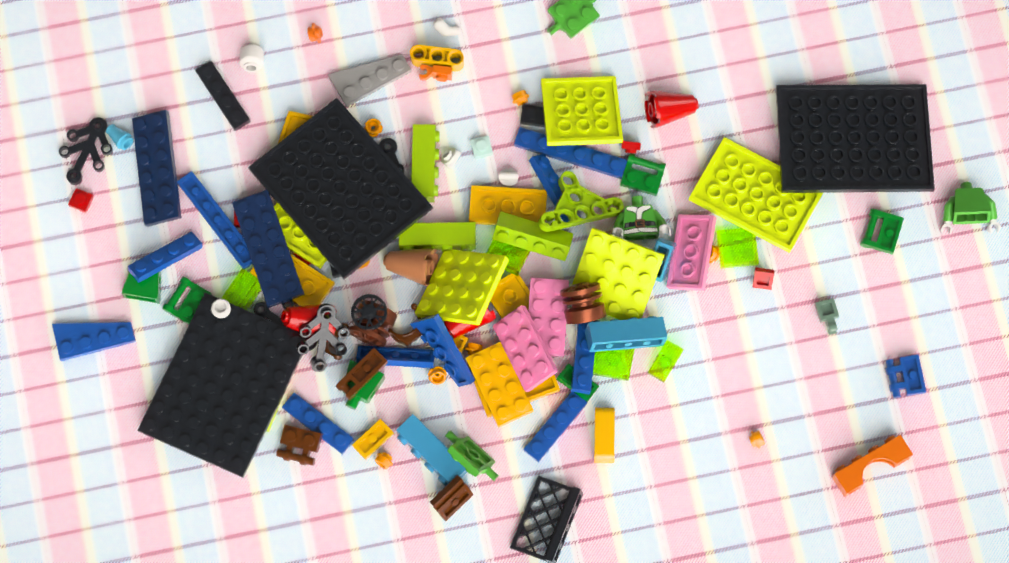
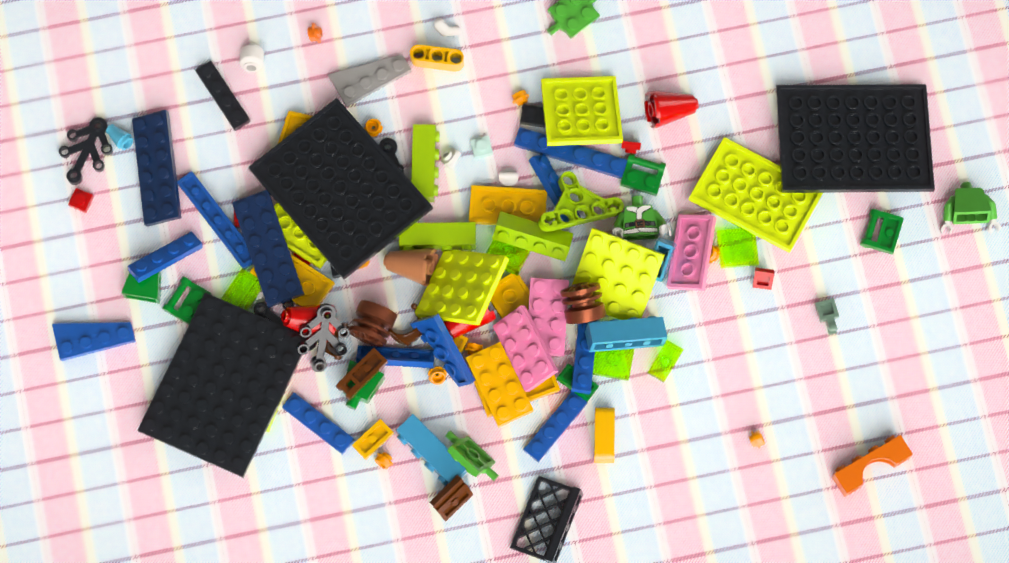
white plate [211,299,231,318] -> none
reddish brown plate [276,424,323,466] -> none
black wheel [351,294,387,330] -> none
orange plate [419,65,453,82] -> none
blue plate [885,354,926,399] -> none

